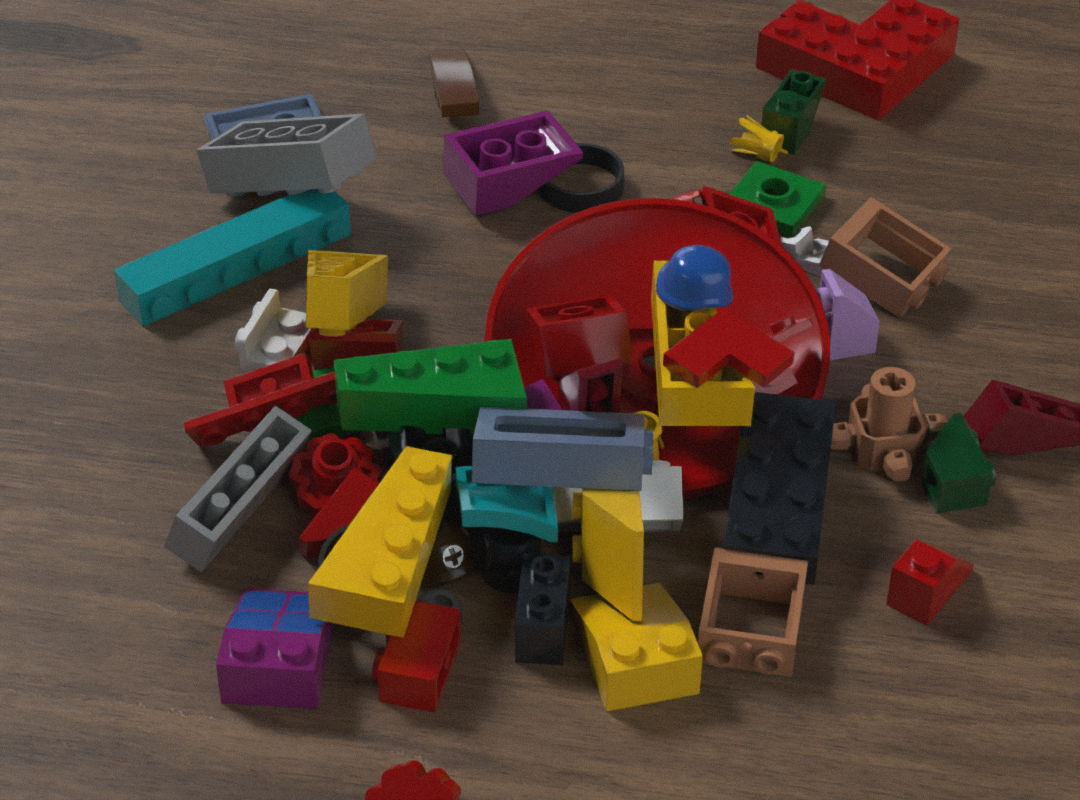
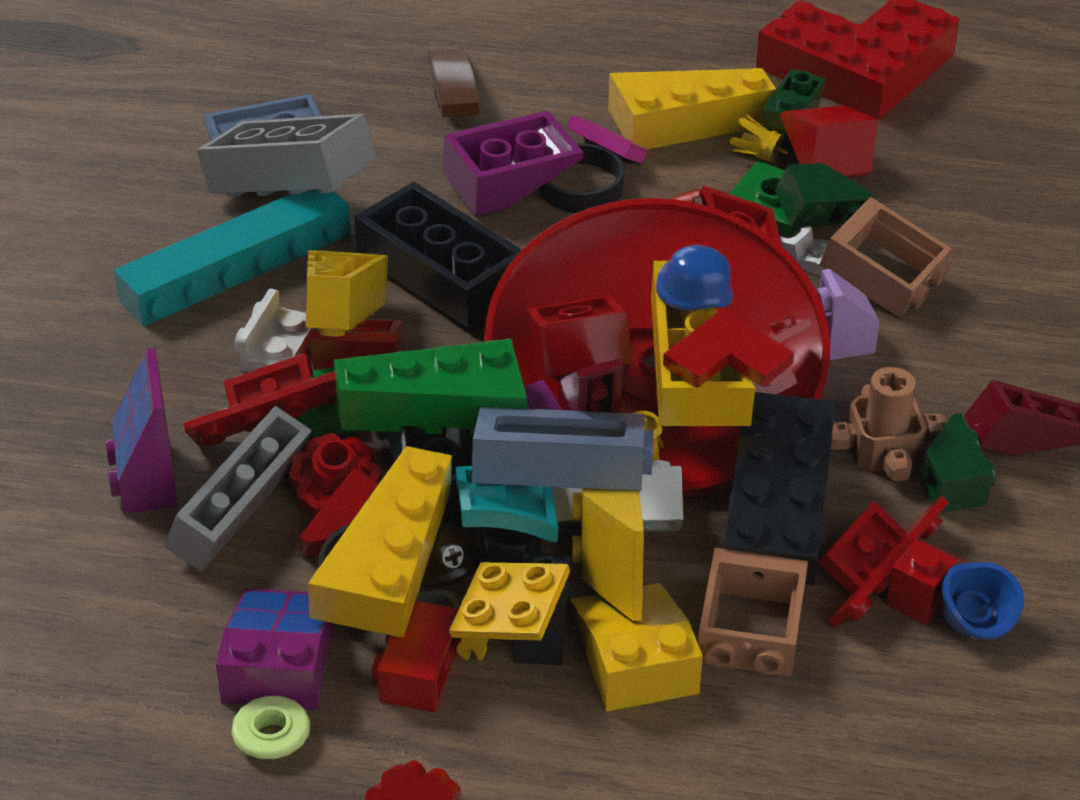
none -> magenta slope [105,347,178,514]
none -> yellowish green piece [231,695,311,759]
none -> black brick [354,181,522,328]
none -> yellow plate [449,562,570,661]
none -> dark pink tile [566,115,648,164]
none -> yellow wedge [608,68,776,150]
none -> dark green slope [775,163,874,227]
none -> red slope [780,106,878,178]
none -> red bracket [818,496,949,628]
none -> blue helmet [941,562,1024,640]

